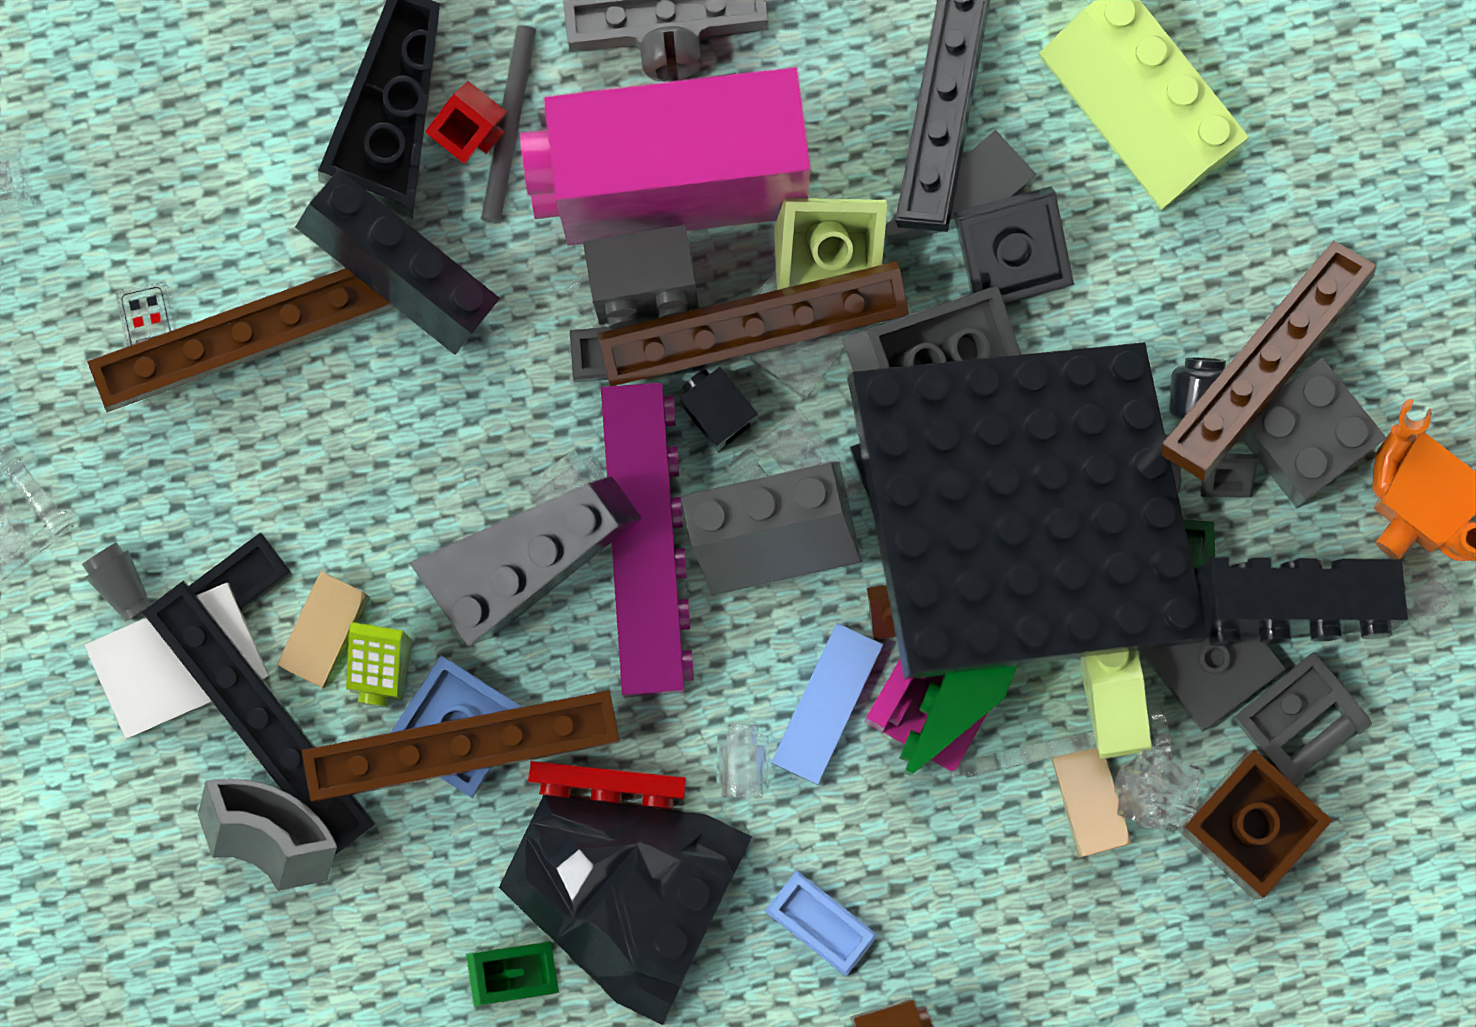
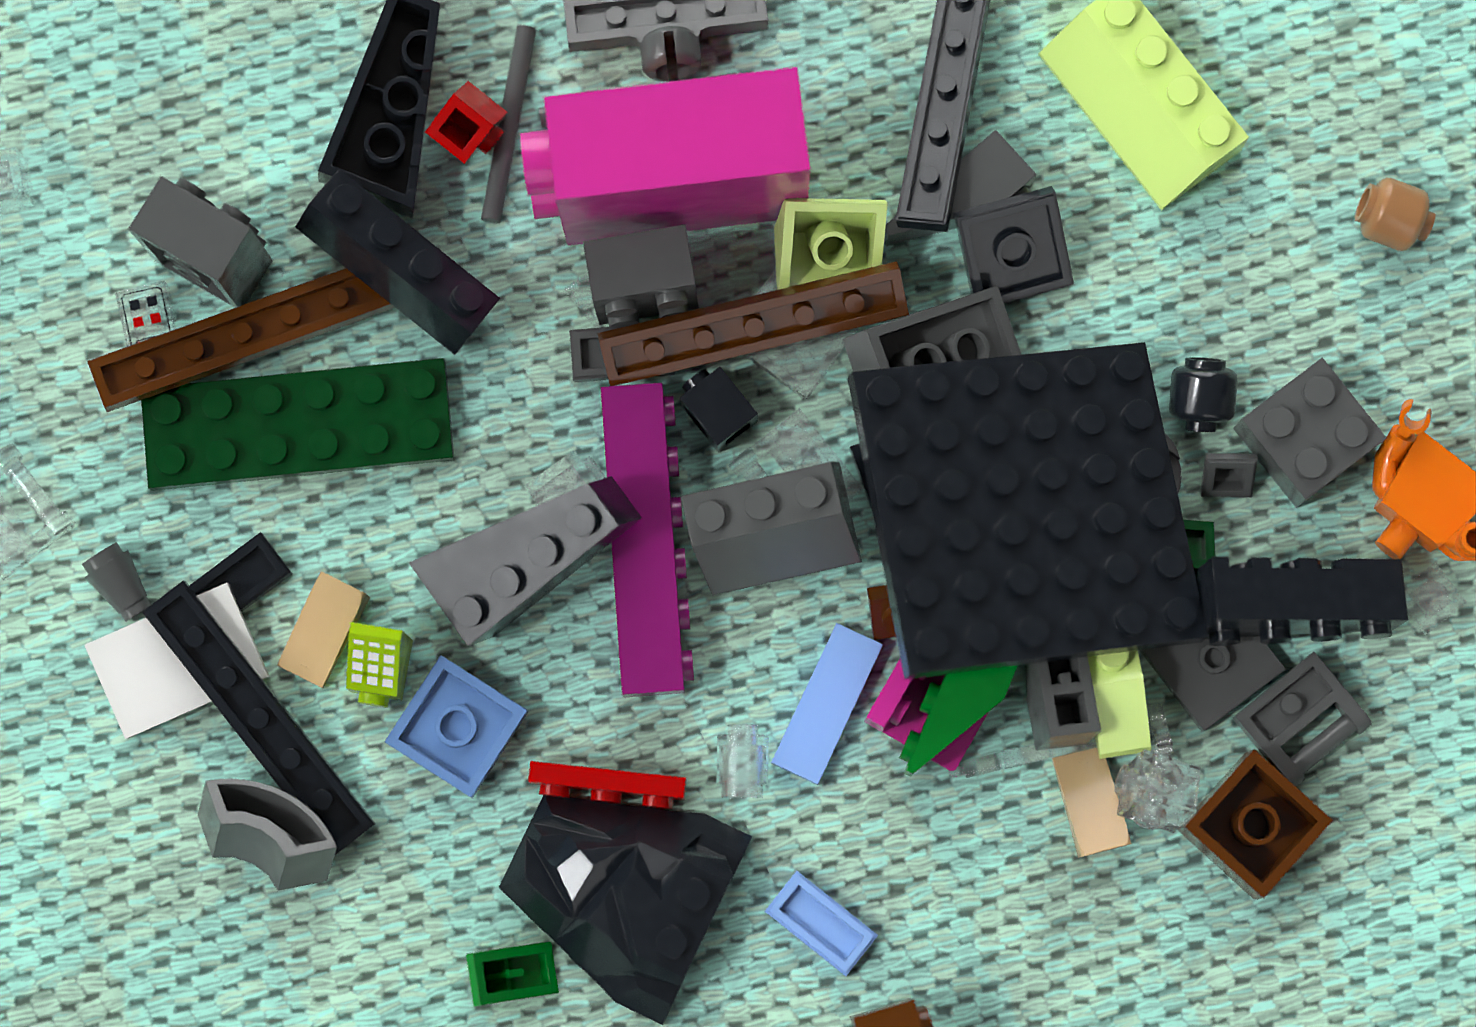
reddish brown plate [302,690,620,802] -> none
plate [1160,240,1377,481] -> none
none -> dark grey brick [128,176,273,308]
none -> dark green plate [141,358,454,491]
none -> dark grey slope [1025,657,1101,751]
none -> medium nougat head [1355,177,1435,251]

